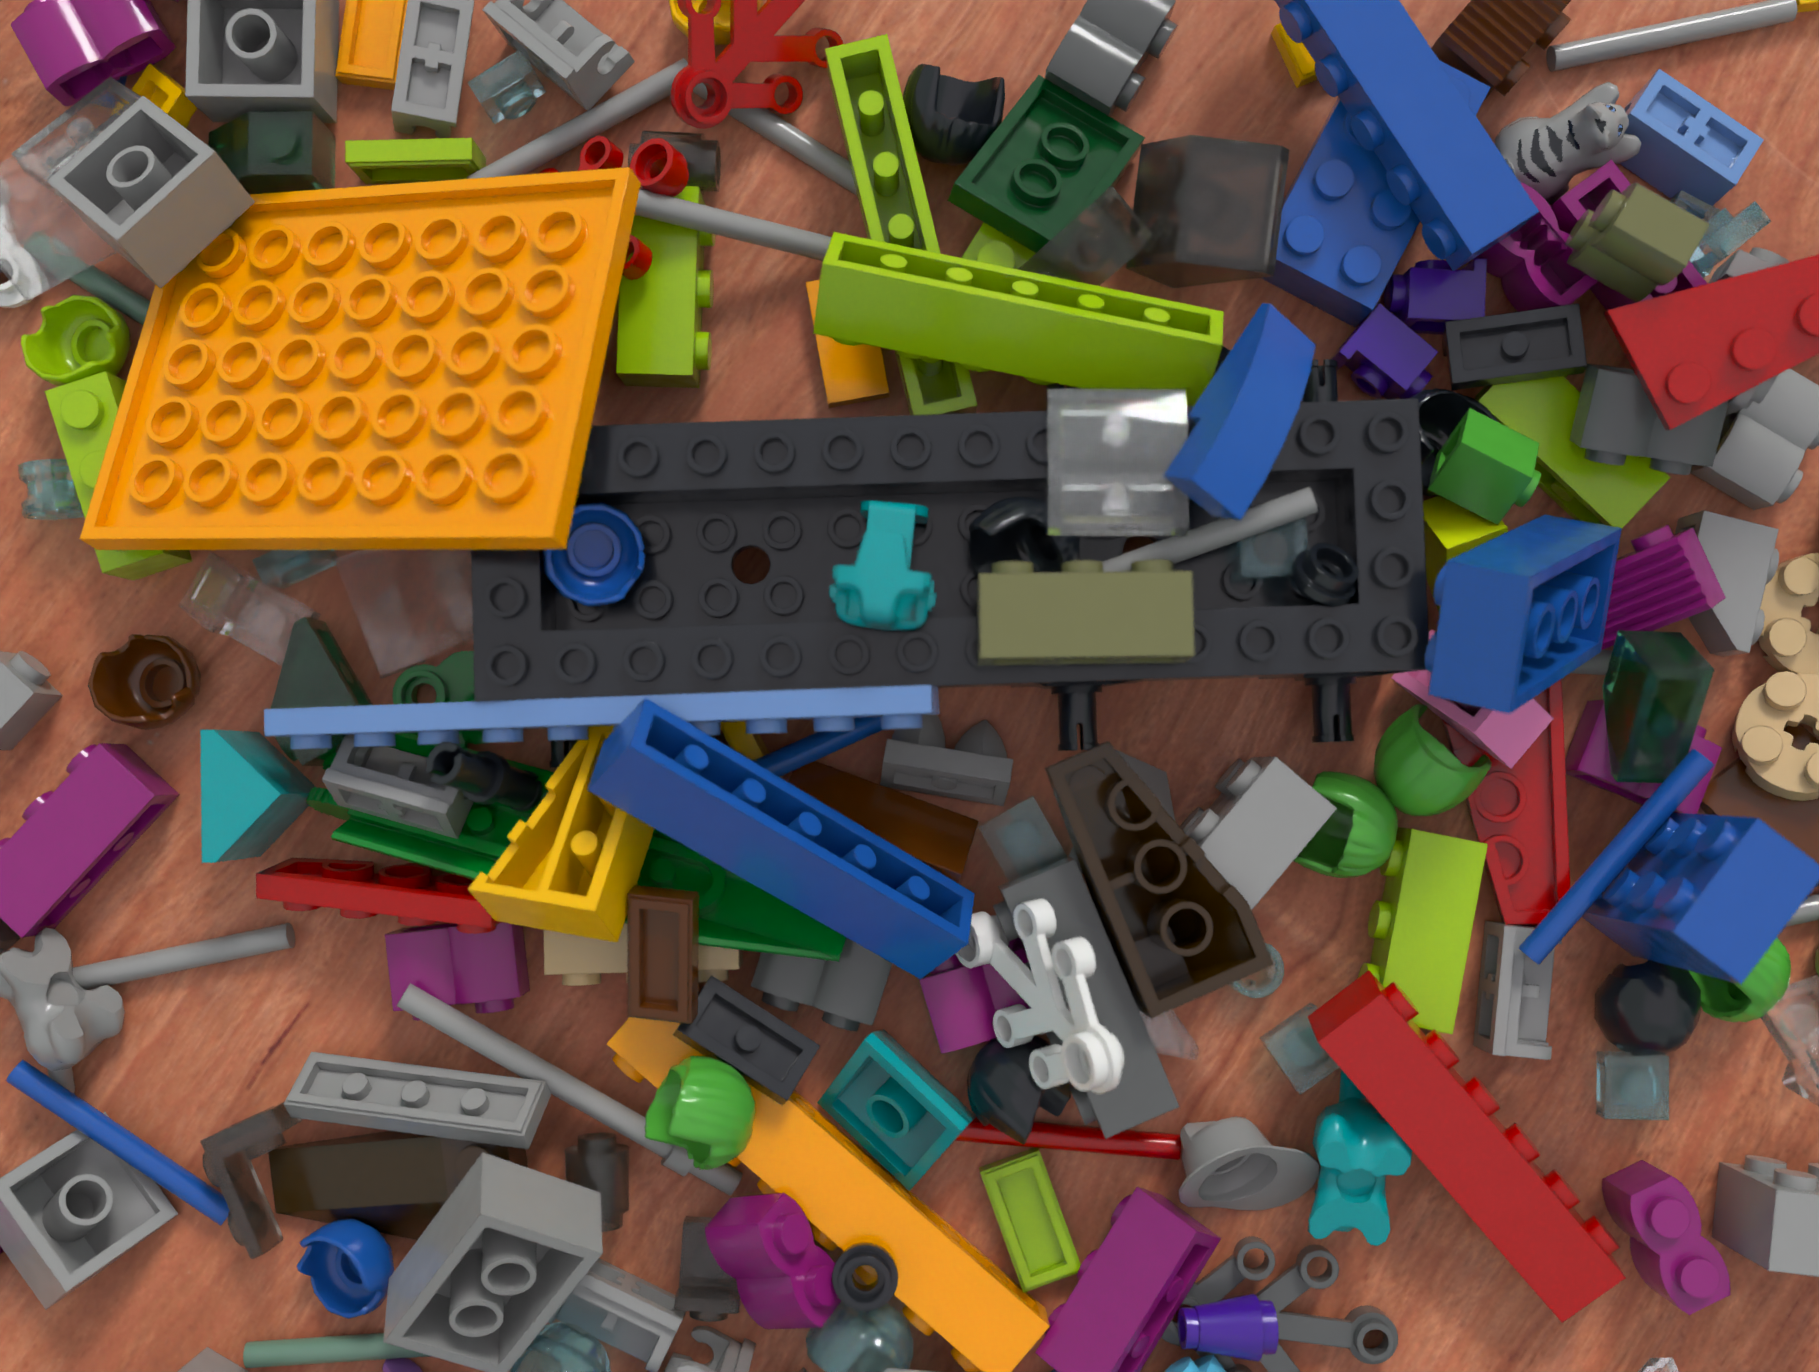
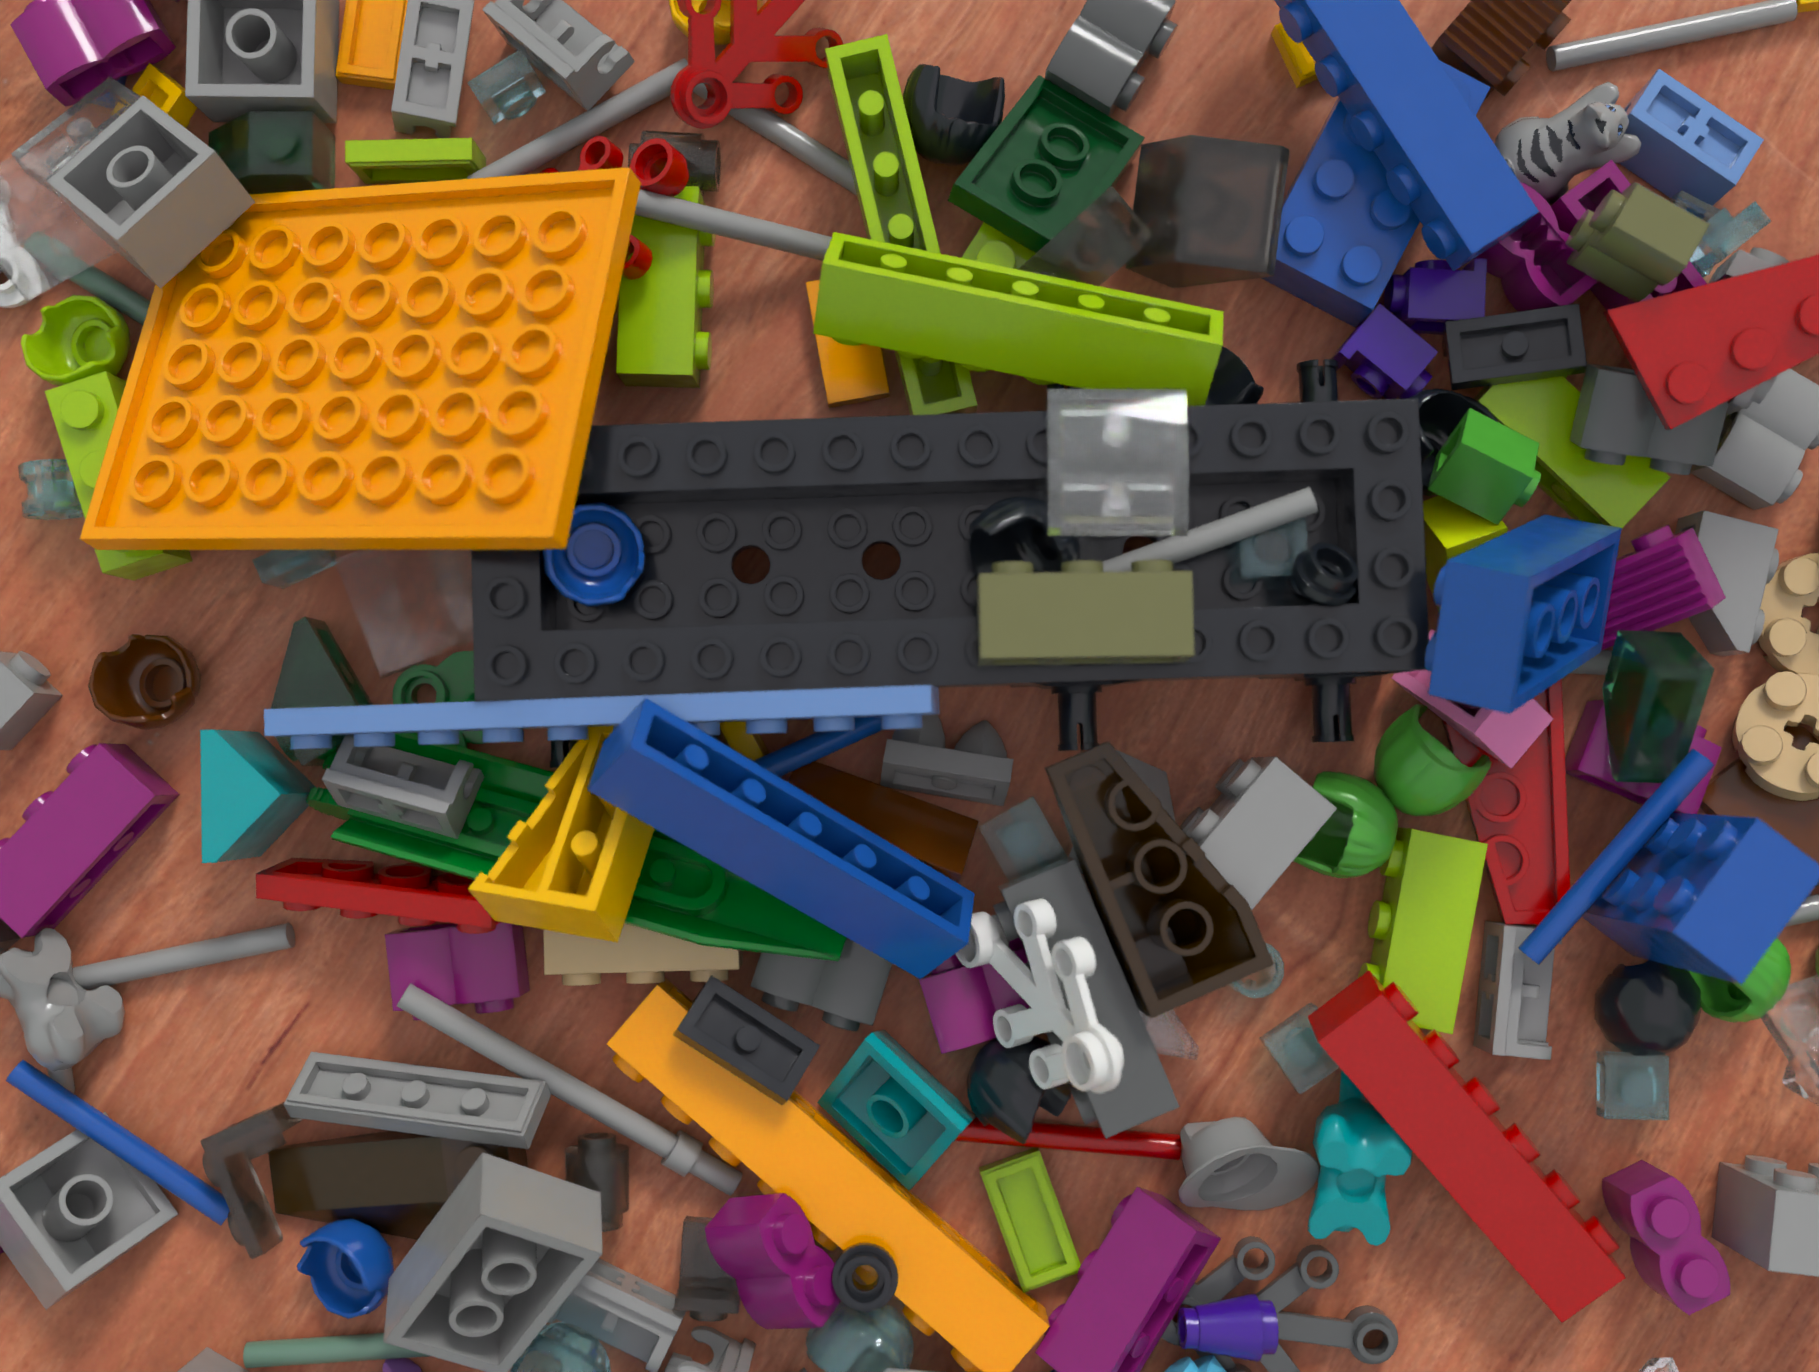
clear slope [179,552,321,668] -> none
black pin [426,742,543,812] -> none
reddish brown tile [627,885,699,1024] -> none
bright green hair [644,1056,756,1170] -> none
teal piece [829,500,937,631] -> none
blue slope [1163,303,1316,520] -> none

